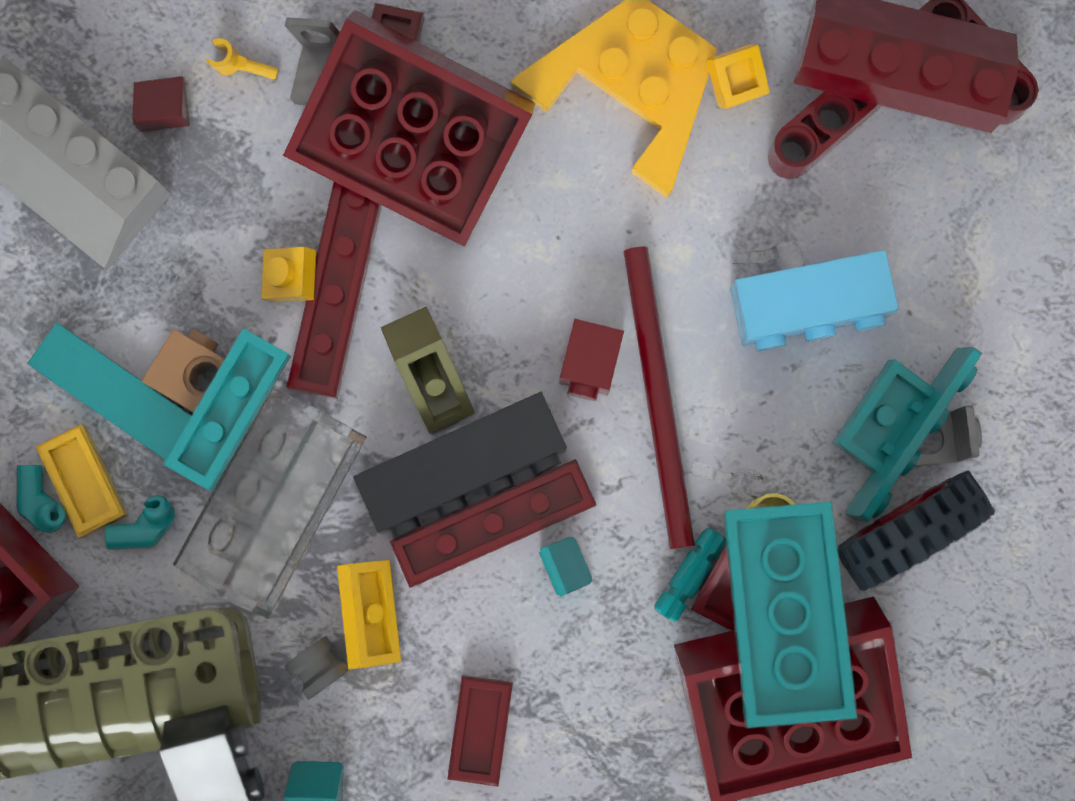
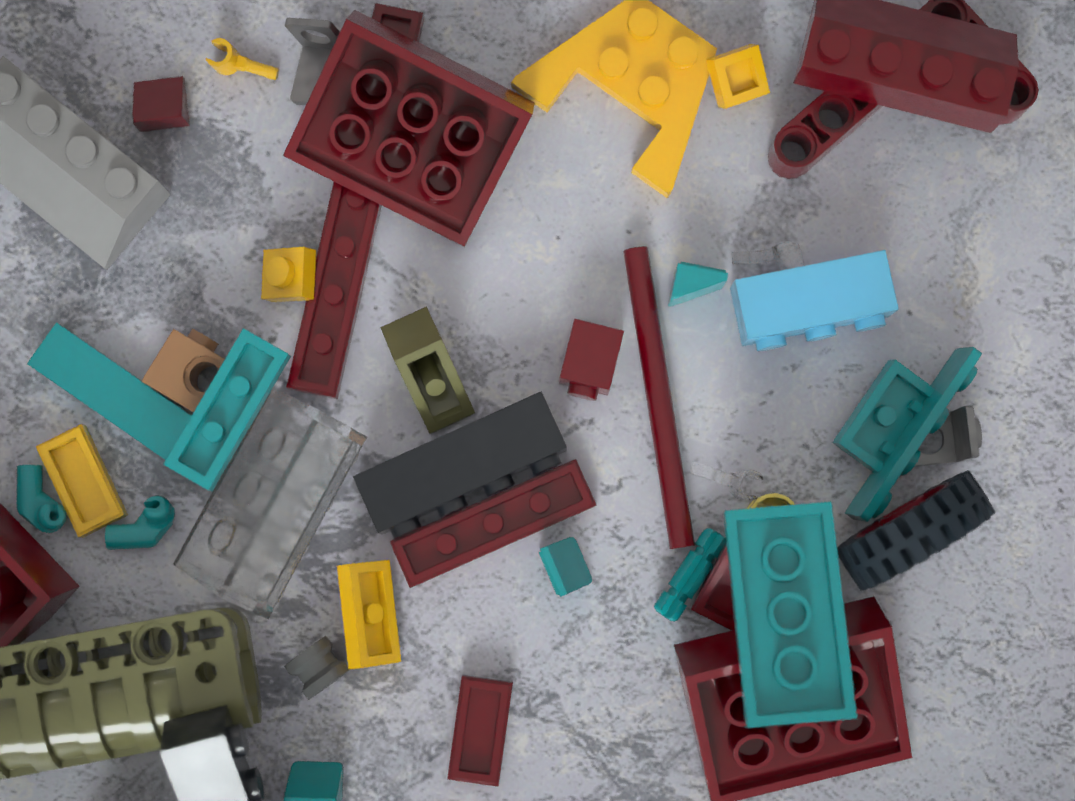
none -> teal slope [668,261,728,307]

